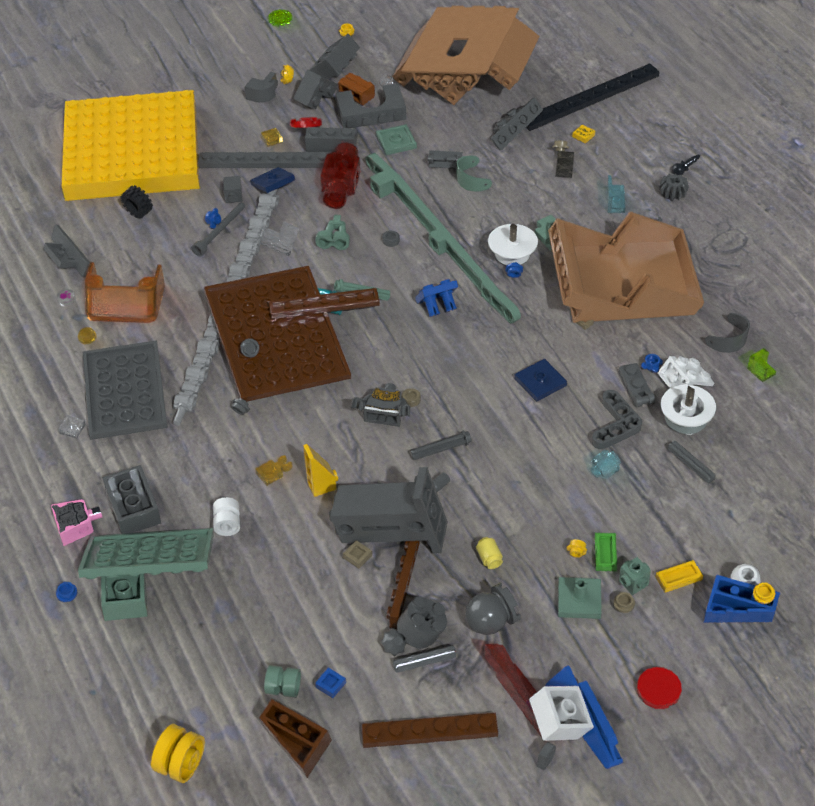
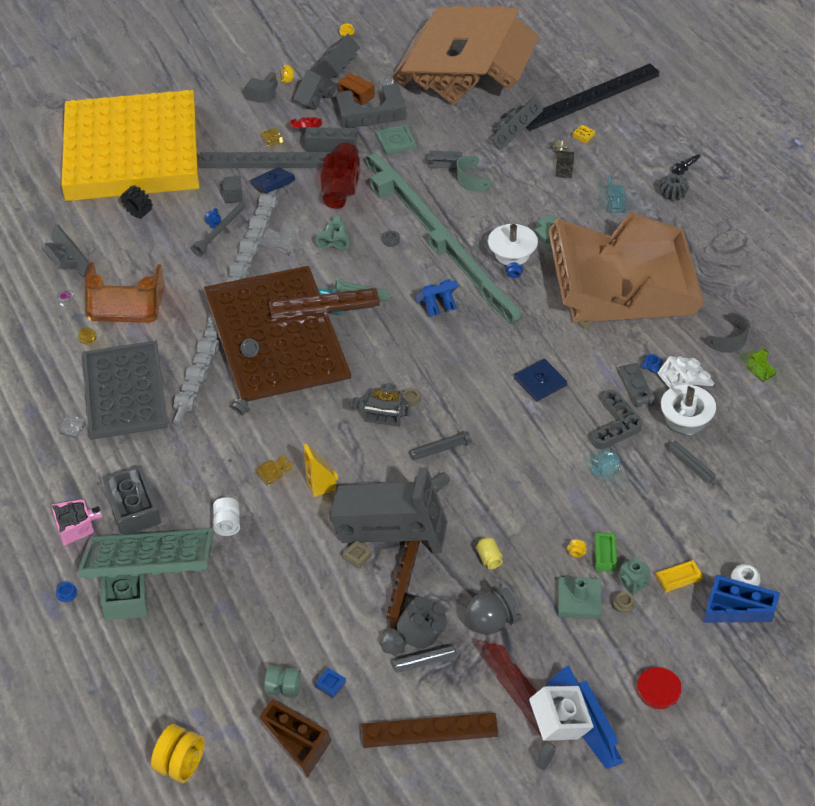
clear neon green gear [268,9,292,27] -> none
yellow plate [753,582,775,604] -> none

